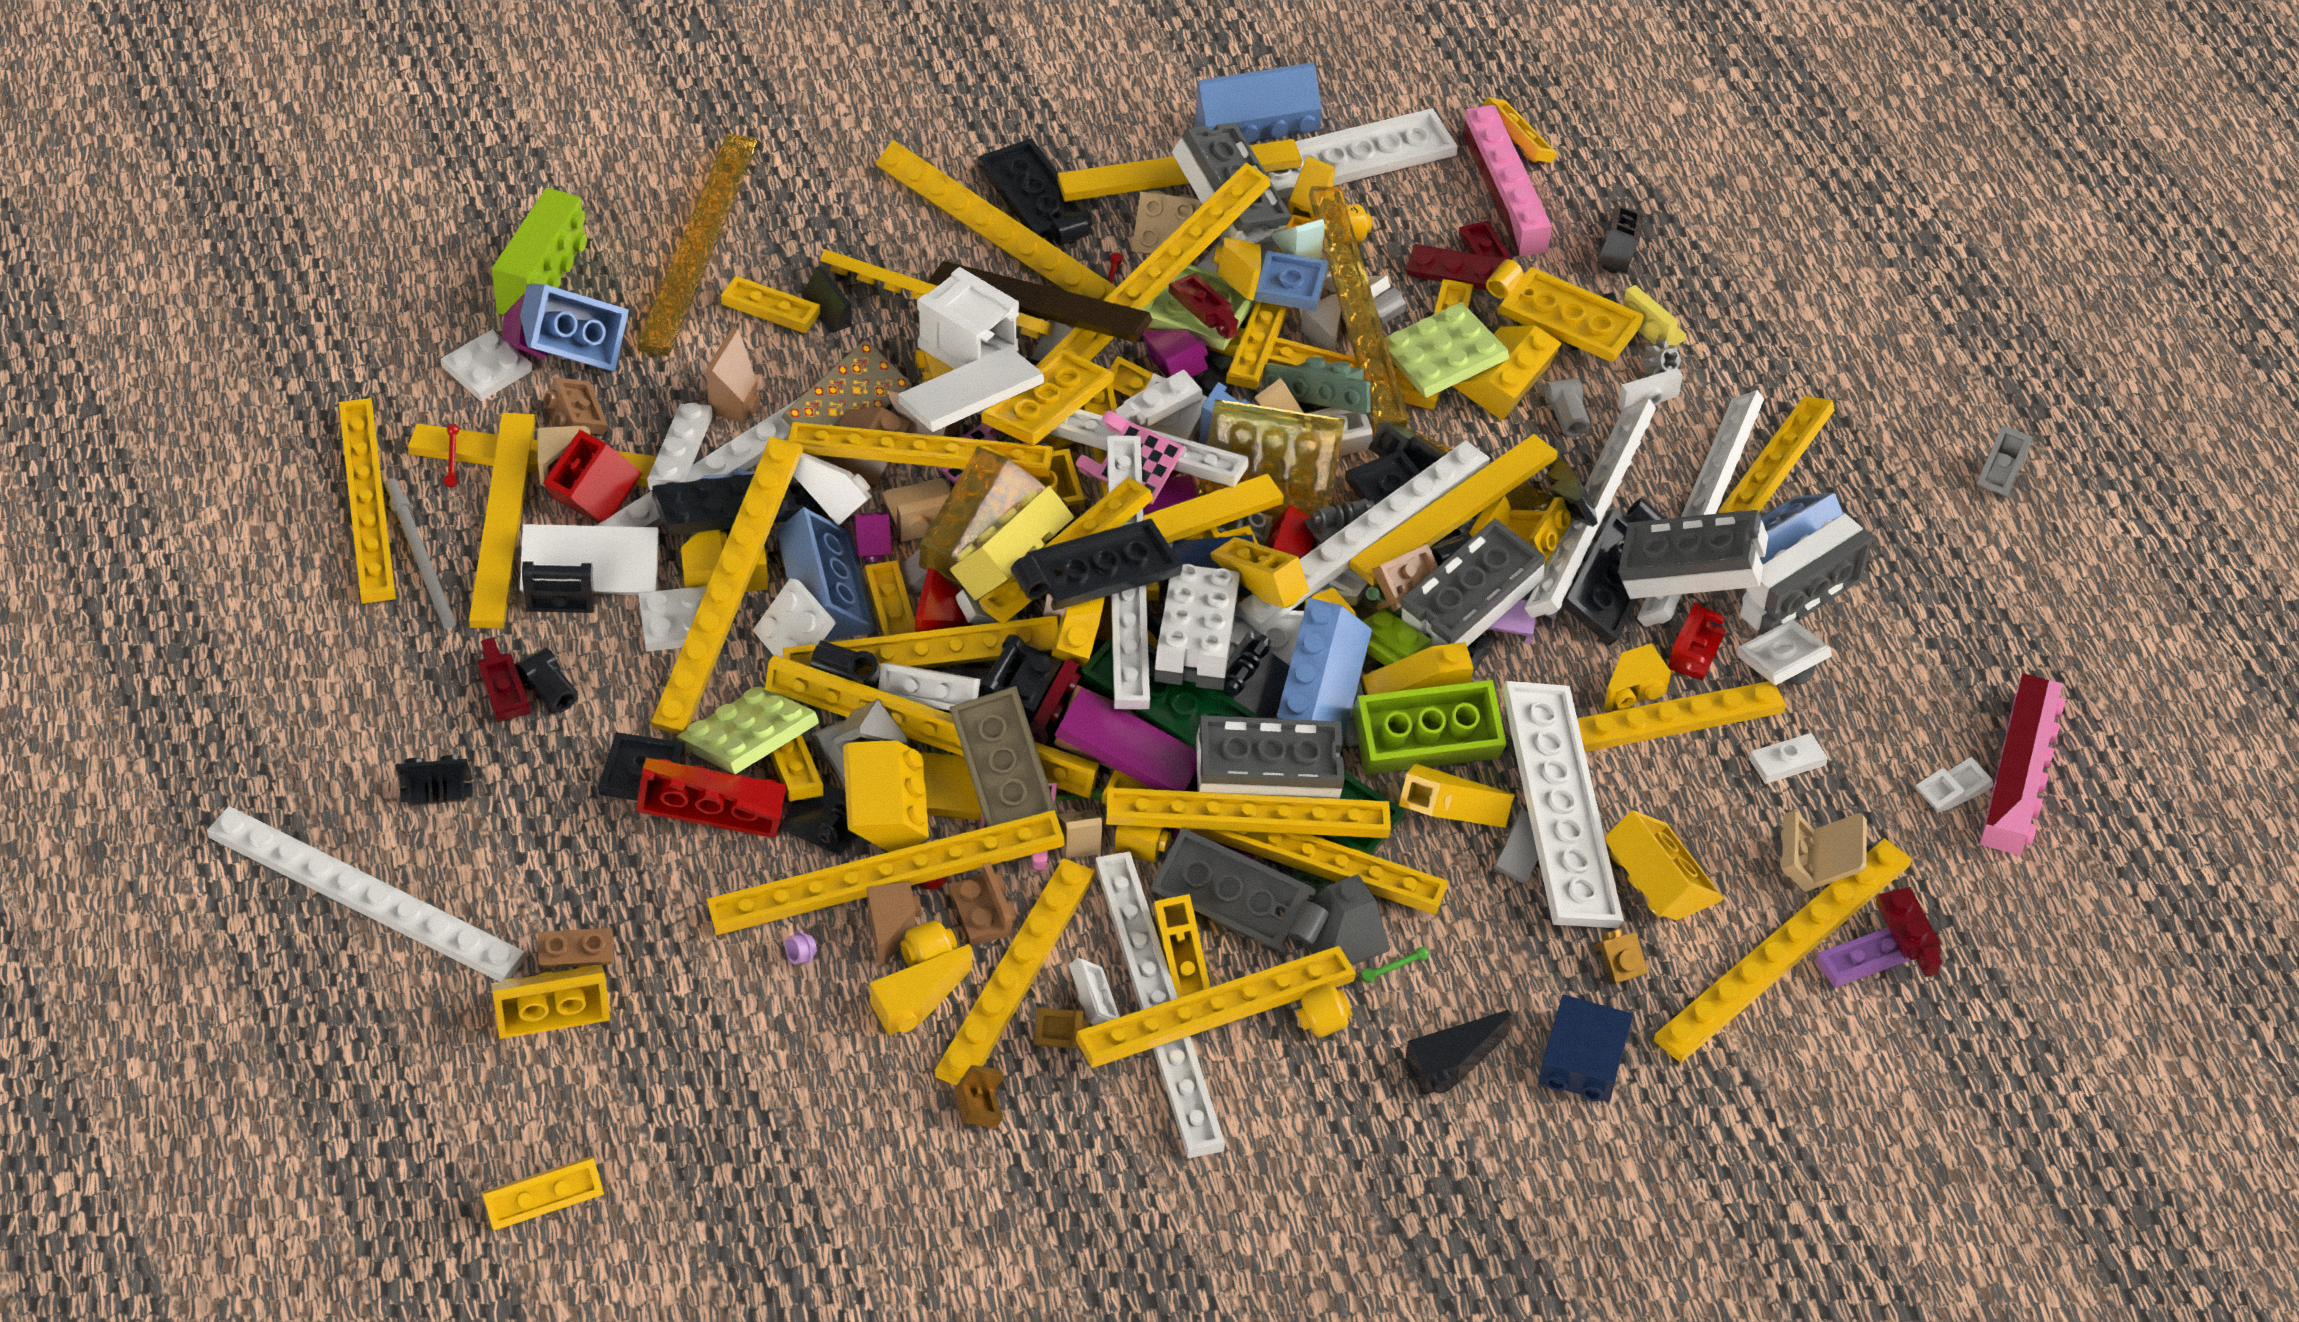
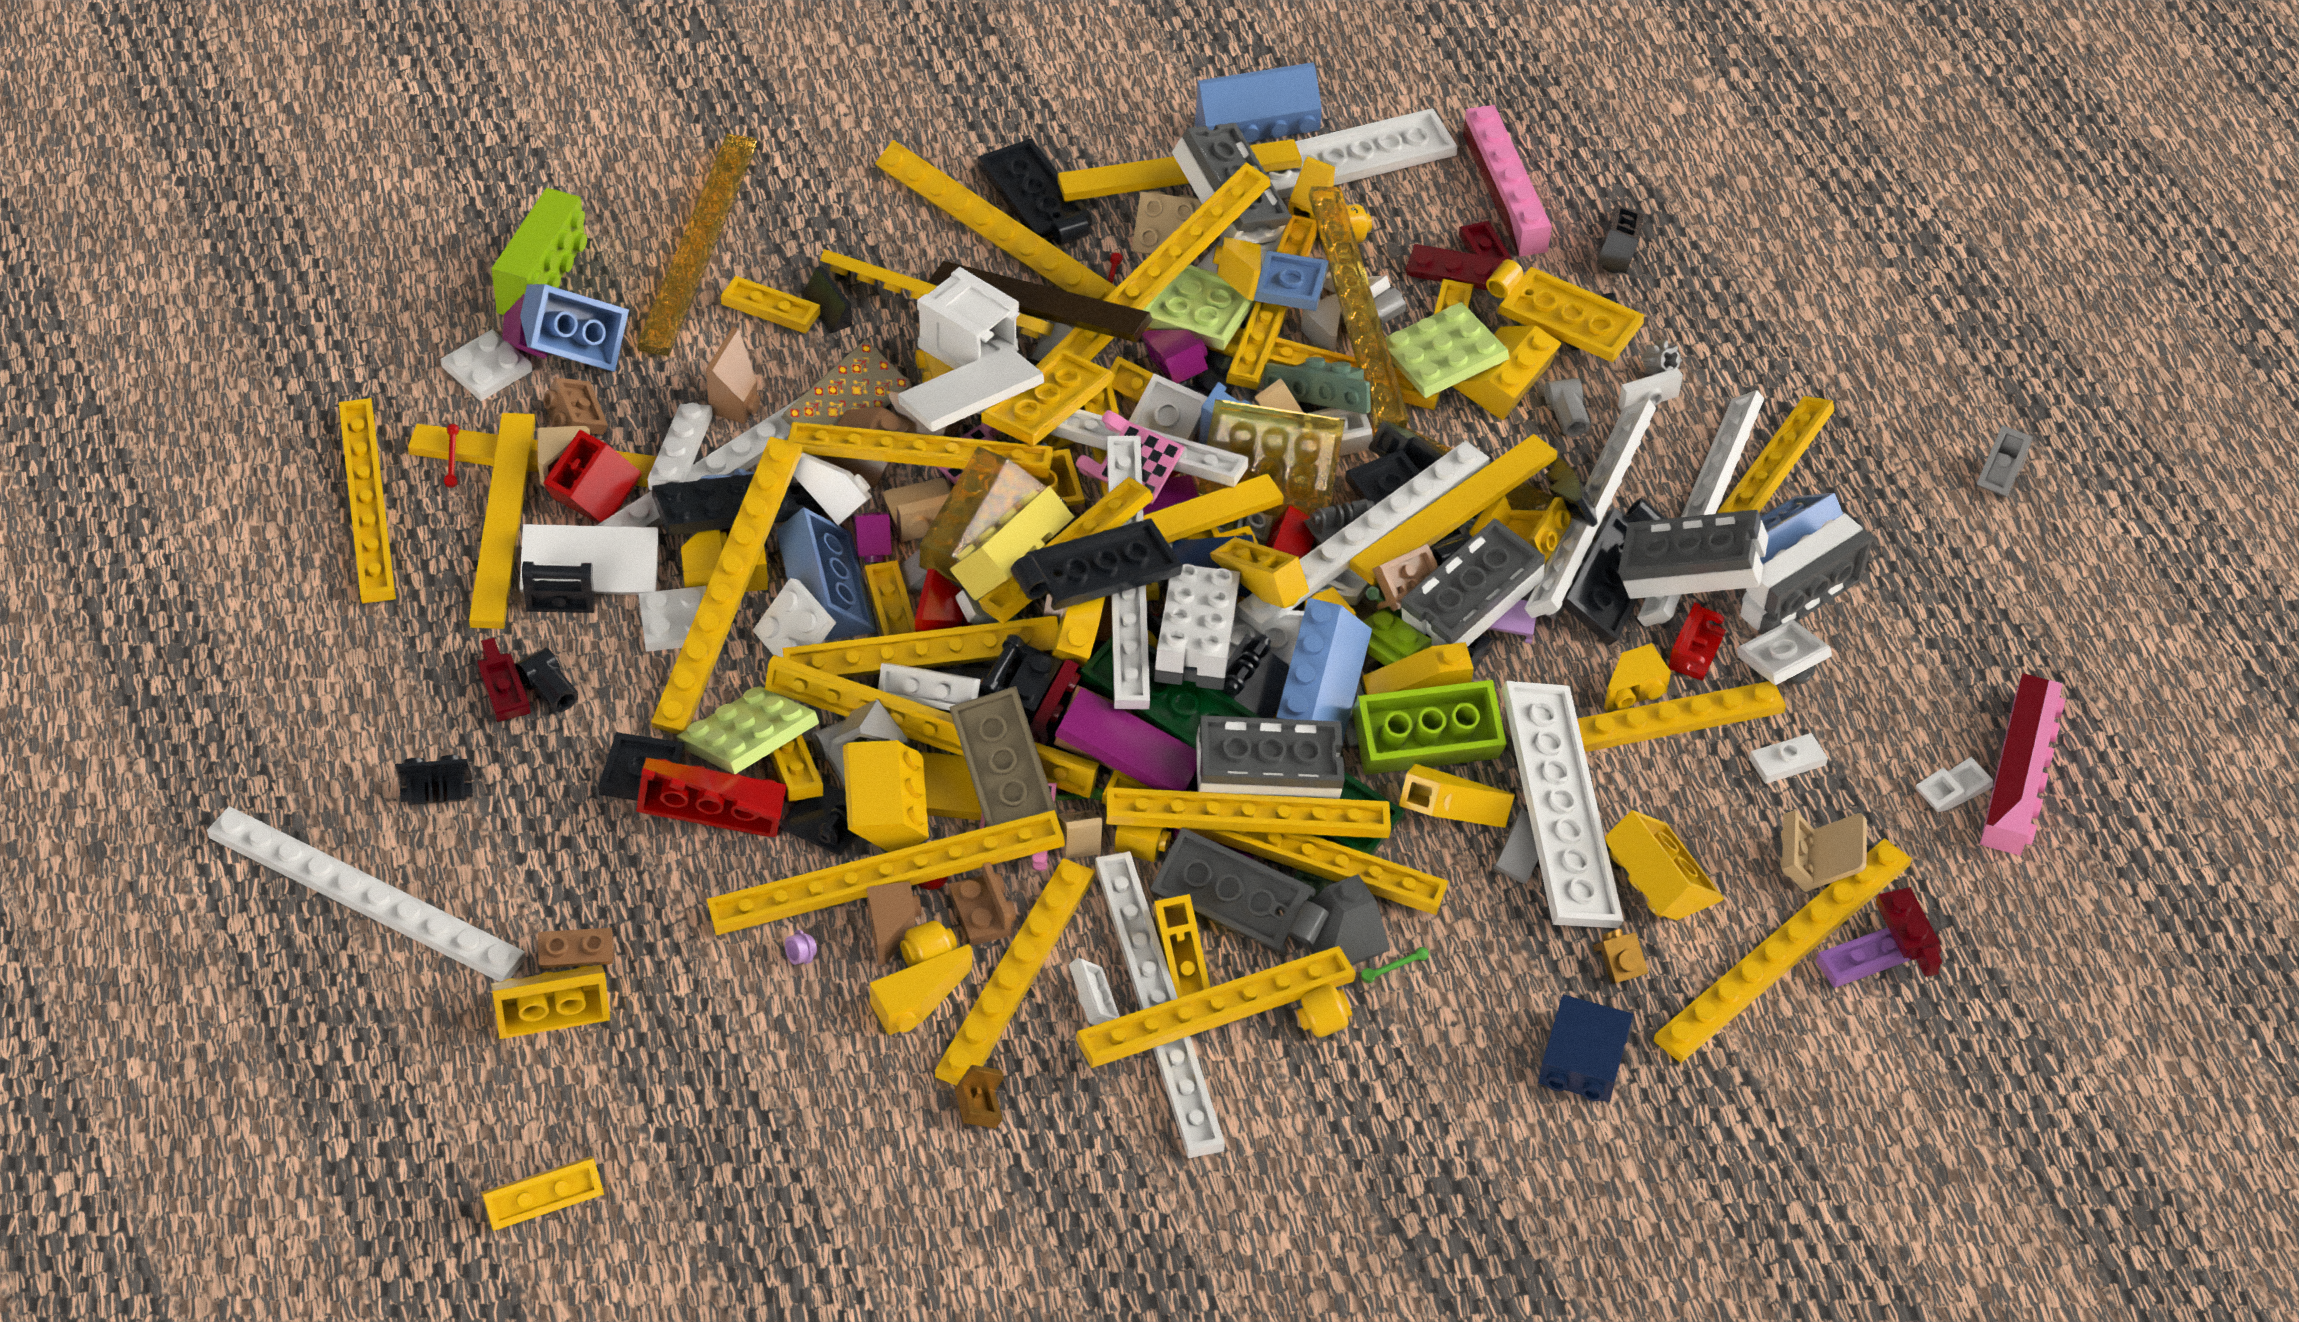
light grey bar [384,478,456,629] -> none
black piece [810,640,880,688] -> none
pearl gold bracket [1033,1007,1089,1049] -> none
white hinge [1114,370,1202,426] -> none
dark red hinge [1168,273,1239,340] -> none
light aqua slope [1271,219,1325,259] -> none
black slope [1405,1009,1512,1095] -> none
yellow plate [1481,97,1558,163] -> none
light yellow bracket [1623,285,1686,345] -> none

